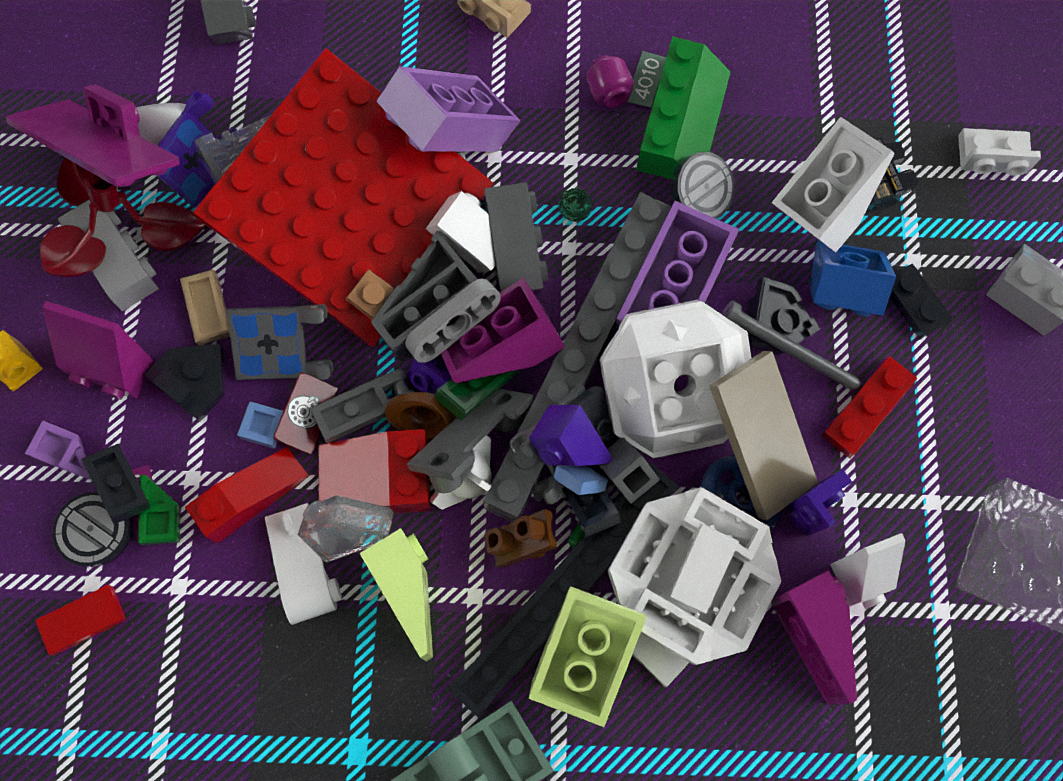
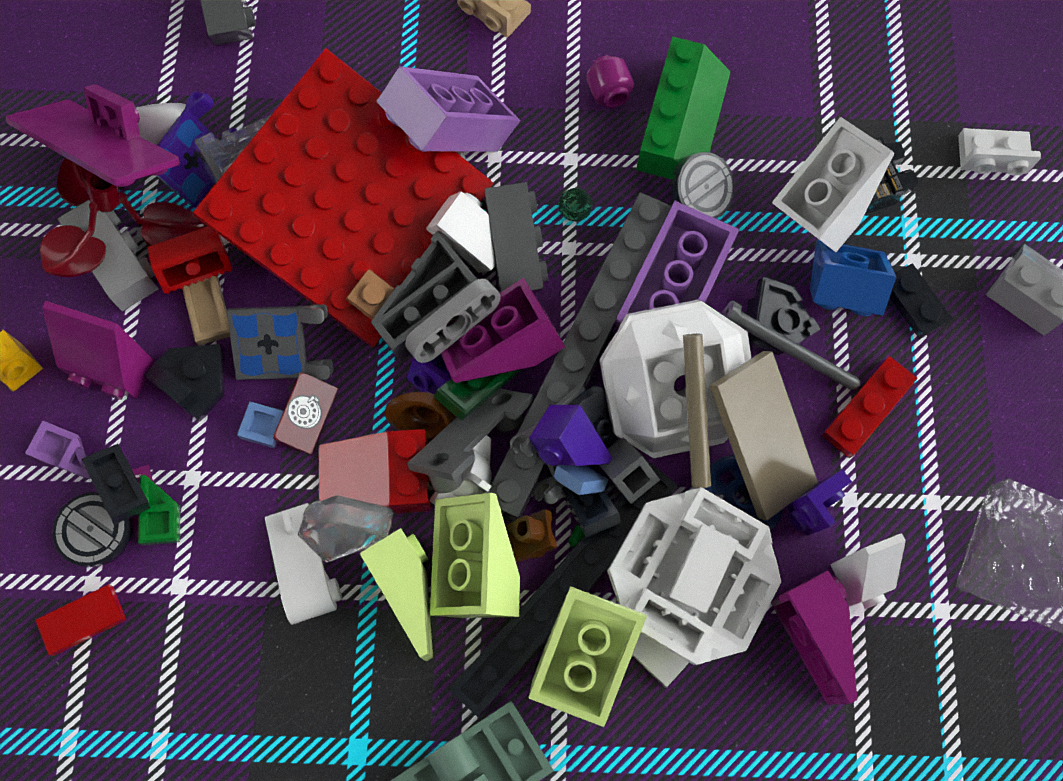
red slope [185,447,309,544] -> none
dark grey plate [310,369,415,444] -> none
sand green sticker [627,51,666,107] -> none
none -> red brick [147,226,232,294]
none -> yellowish green slope [430,493,520,618]
none -> dark tan piece [683,333,711,488]

